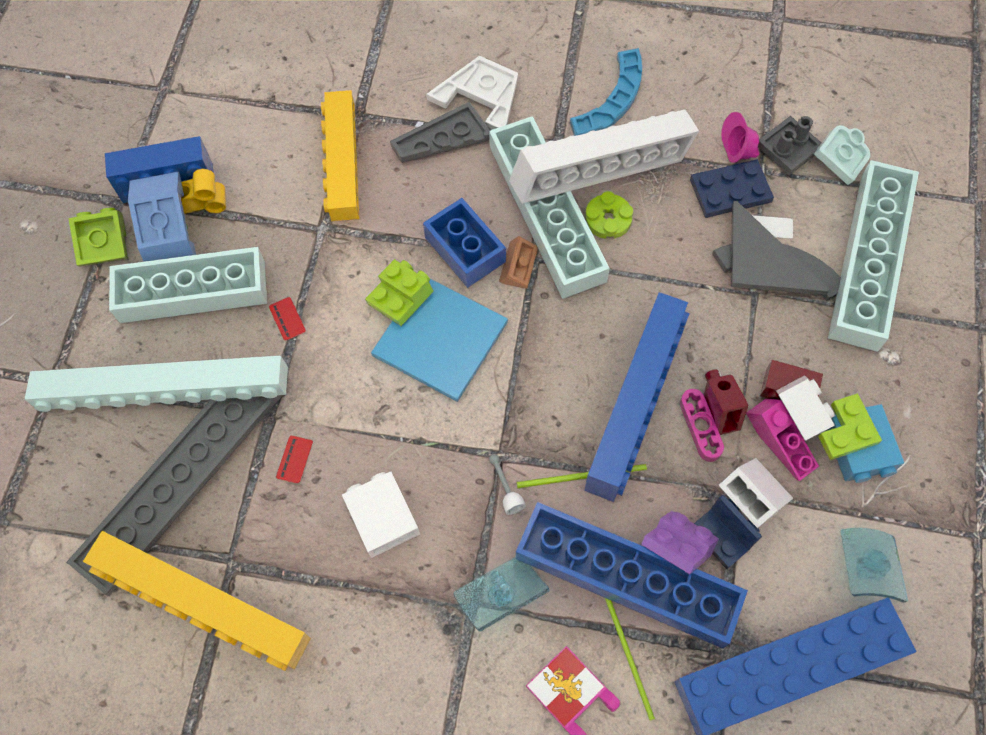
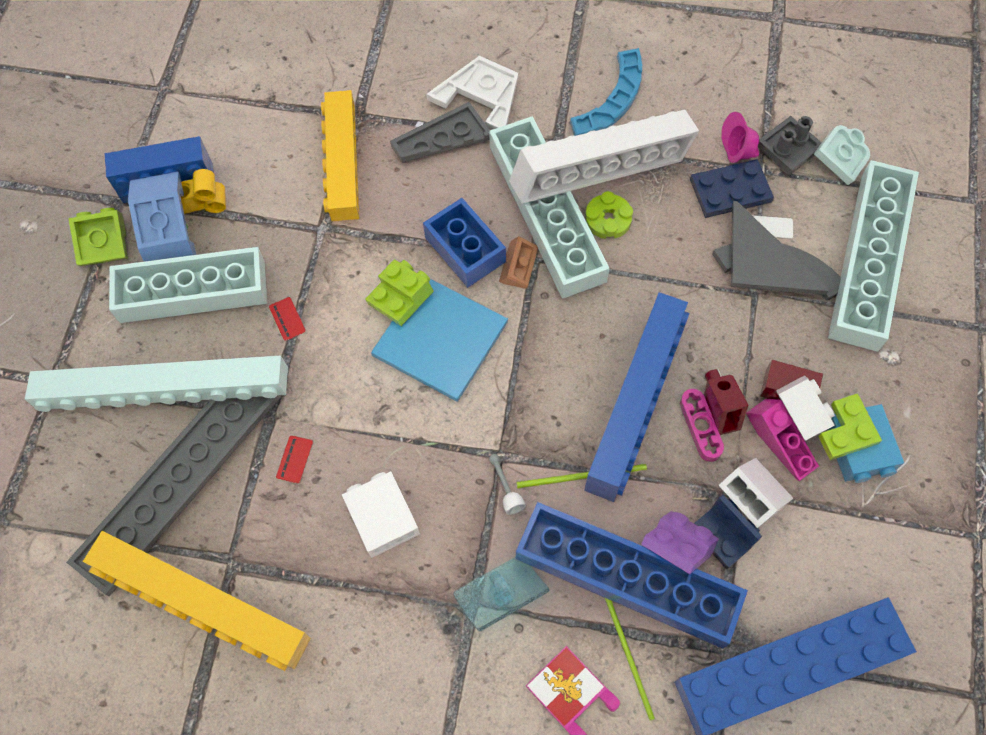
clear light blue shield [841,528,908,603] -> none

